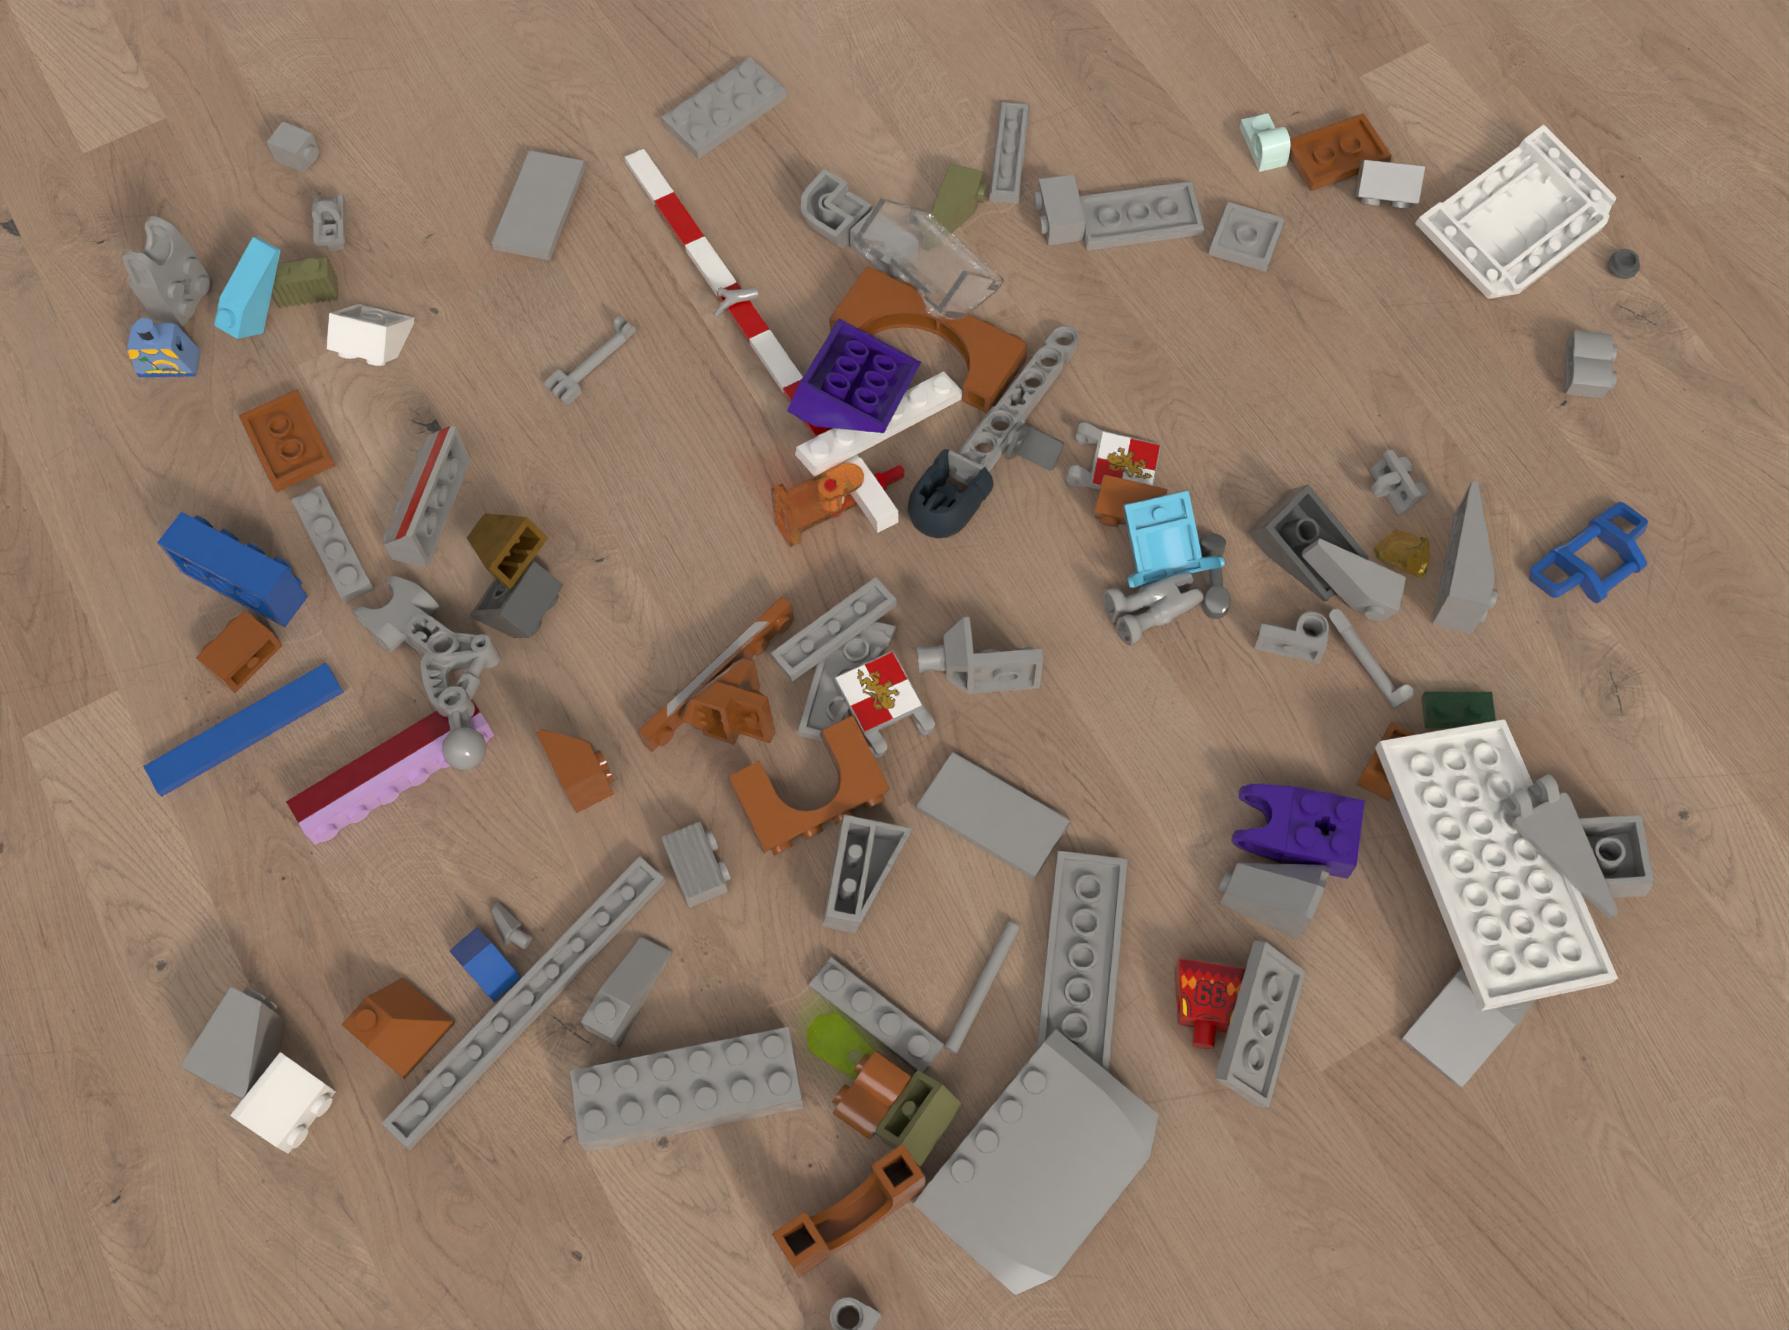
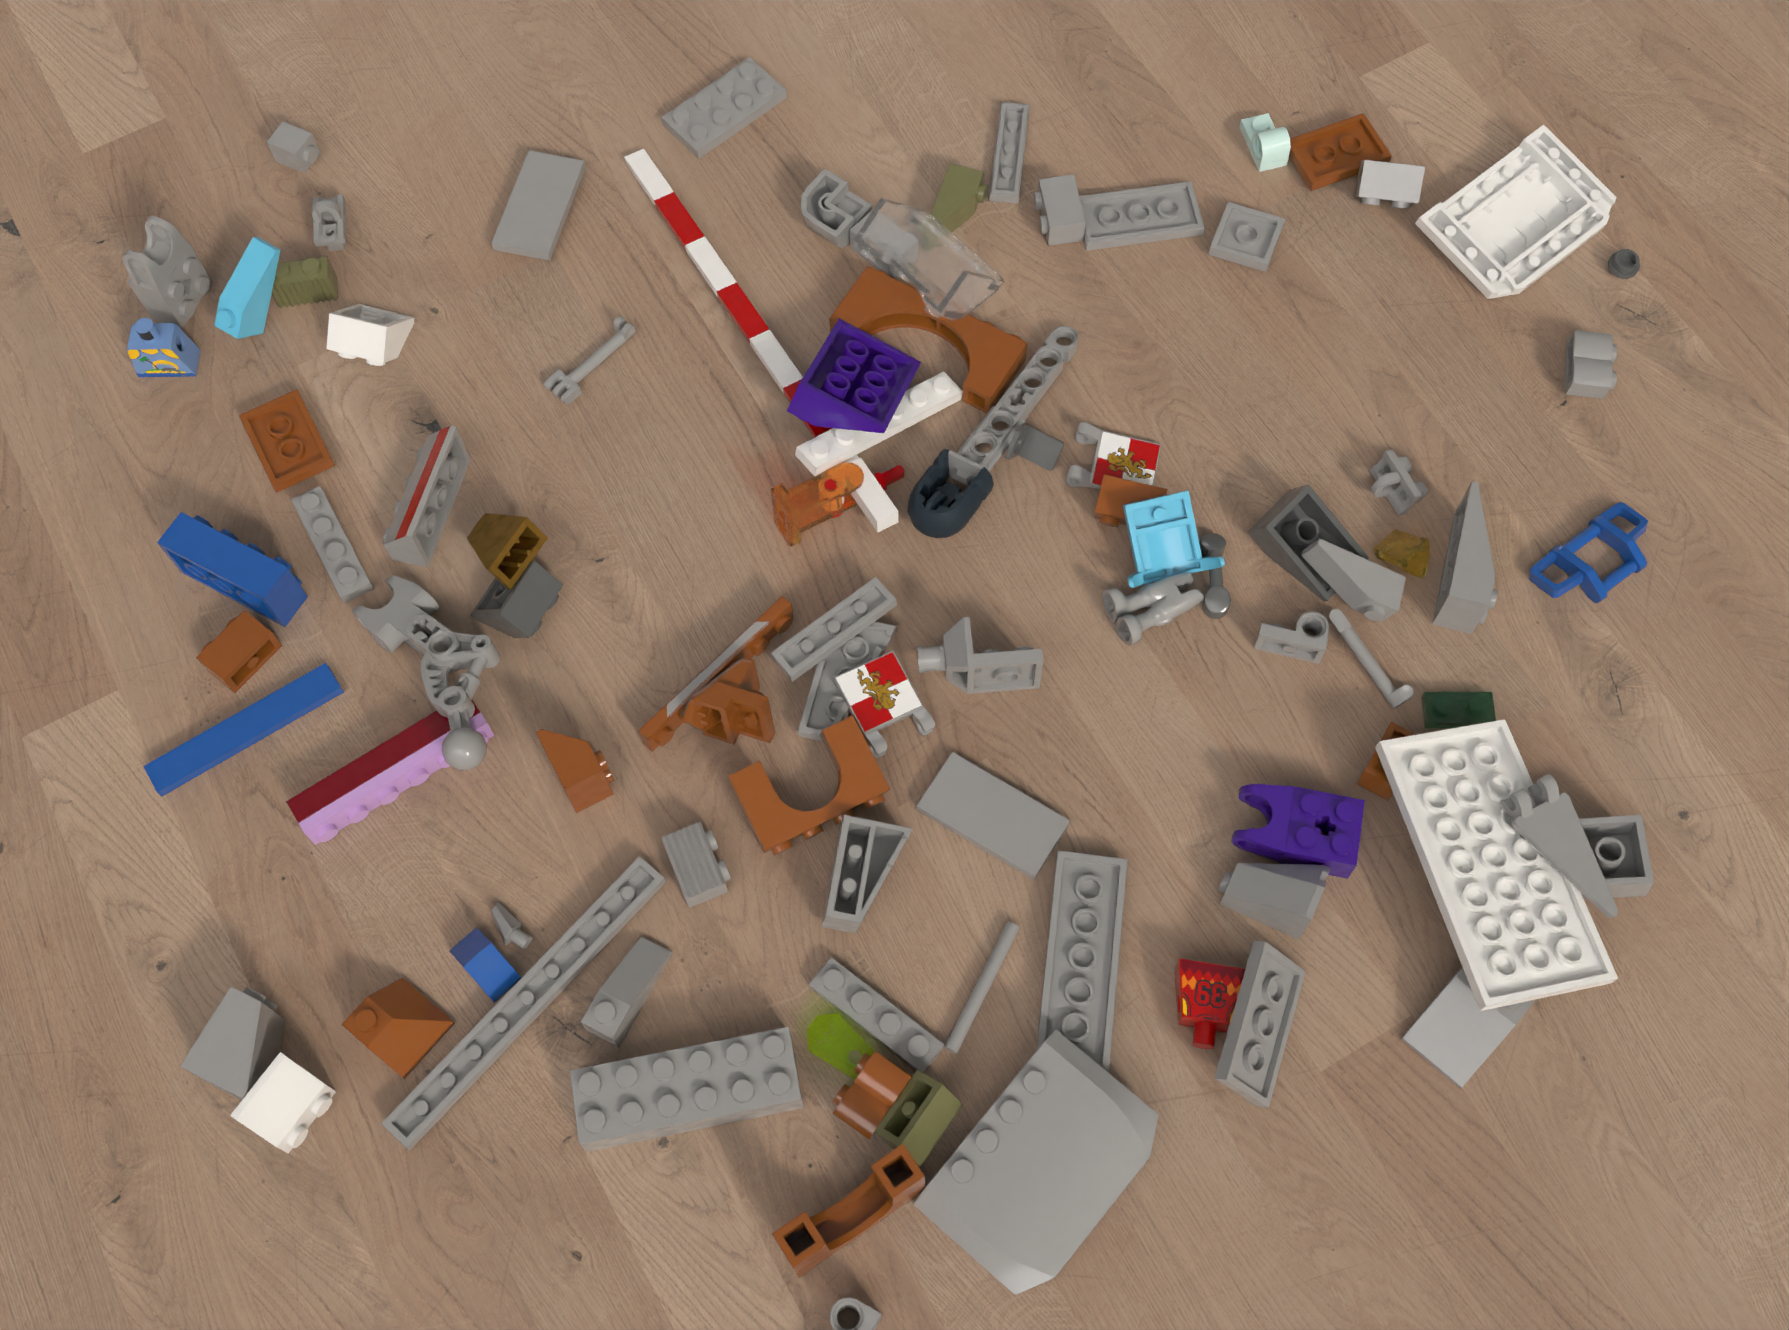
light grey bar [713,287,758,317] -> none

